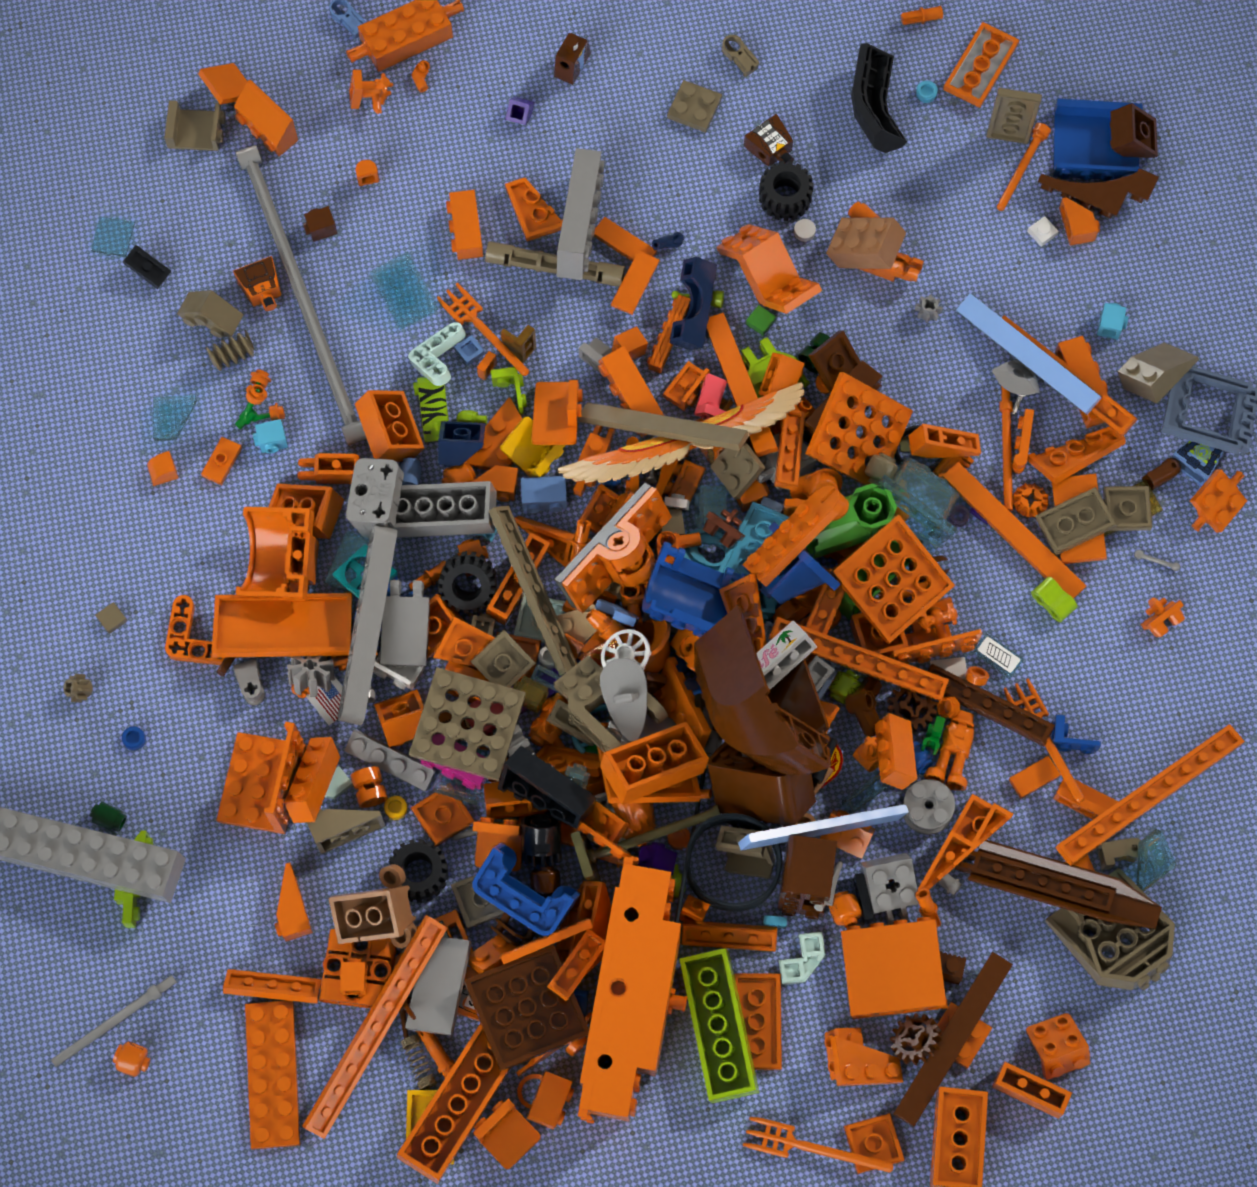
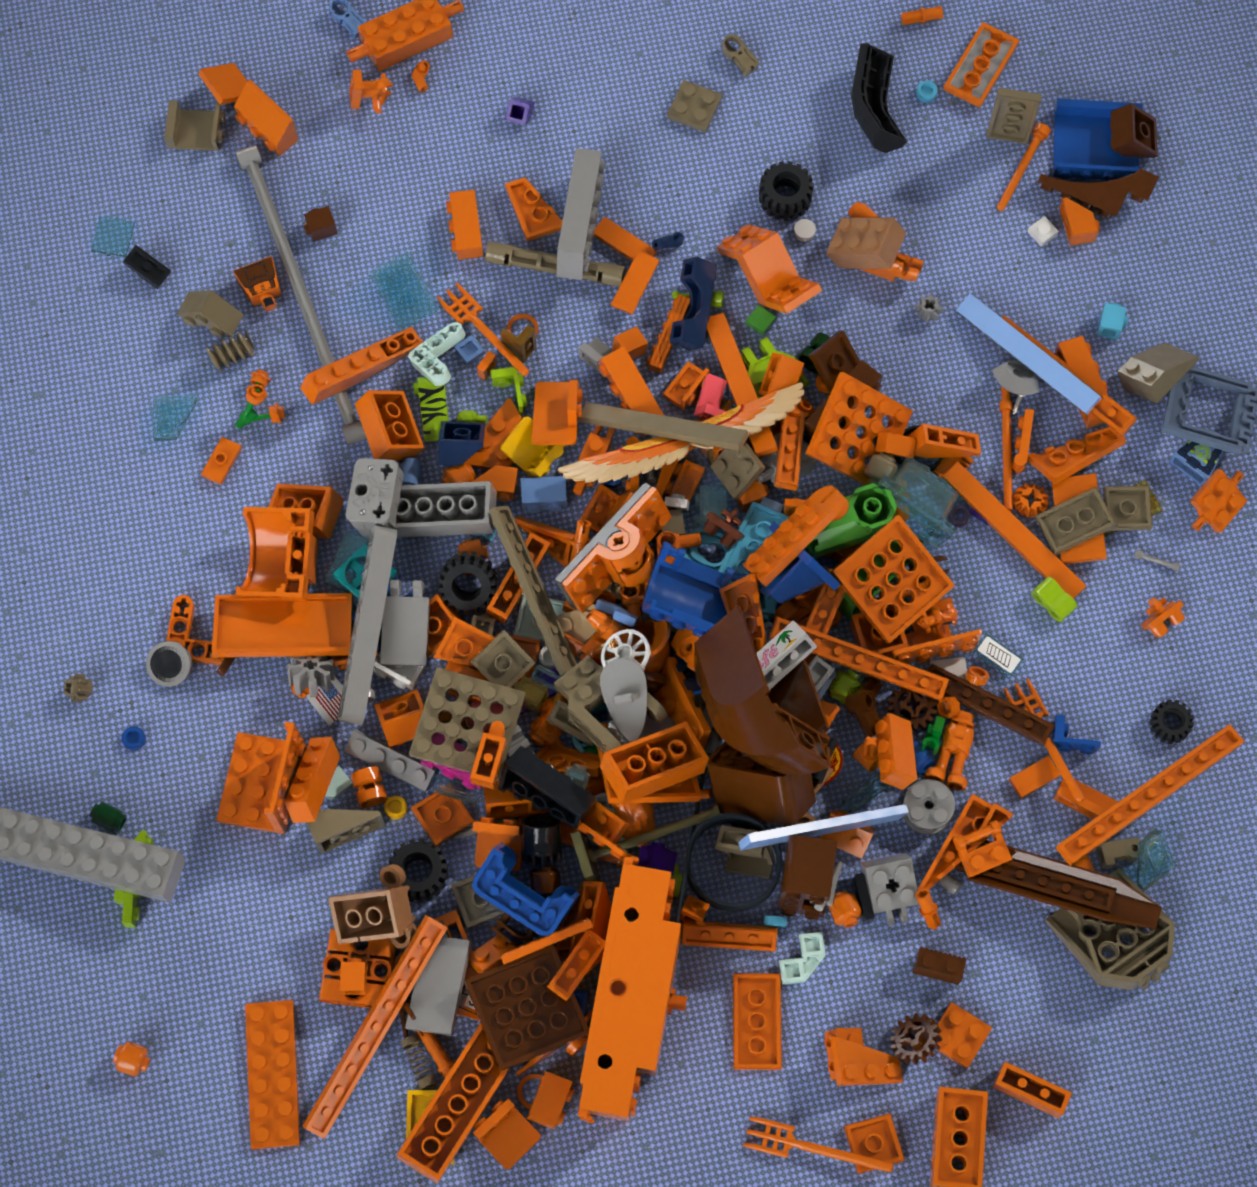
light grey bar [51,975,177,1067] -> none
dark tan tile [95,602,128,634] -> none
orange brick [147,451,179,486] -> none
orange plate [223,969,322,1004] -> none
light grey piece [233,659,265,706] -> none
medium azure brick [253,419,288,453] -> none
orange slope [274,862,313,942] -> none
orange hinge [297,453,360,484] -> none
orange brick [355,160,380,186] -> none
orange axle [408,560,446,591] -> none
reddish brown torso [554,33,591,85] -> none
orange tile [667,828,691,850] -> none
lime brick [679,948,760,1104] -> none
reddish brown torso [744,114,794,166] -> none
orange piece [790,468,843,500] -> none
orange panel [841,917,948,1020] -> none
reddish brown tile [893,952,1013,1127] -> none
orange bracket [1026,1013,1091,1081] -> none
reddish brown piece [1142,457,1181,491] -> none
none -> tile [146,641,193,687]
none -> orange slope [300,326,423,405]
none -> orange brick [470,721,507,789]
none -> orange piece [507,314,538,336]
none -> orange piece [875,432,917,459]
none -> orange plate [953,820,1012,878]
none -> black tyre [1149,699,1194,744]

